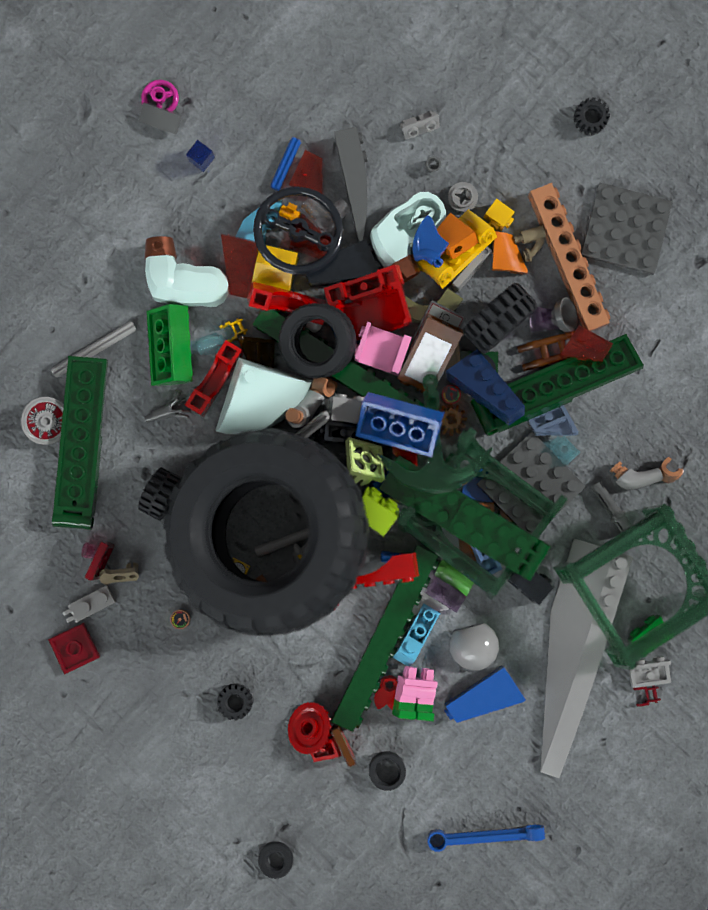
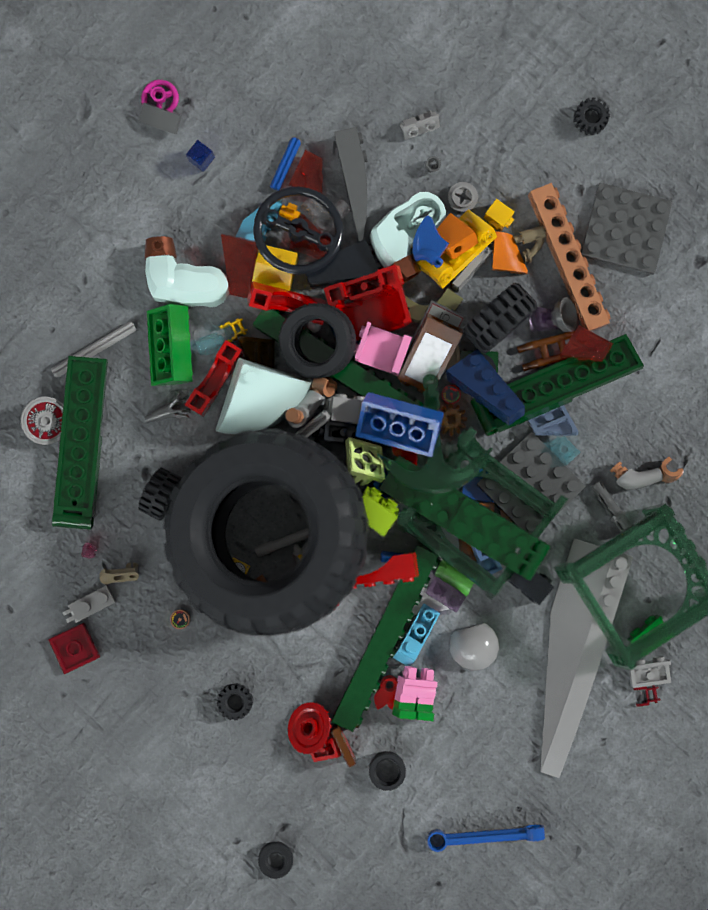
dark red tile [85,542,115,581] -> none
blue slope [444,666,526,723] -> none

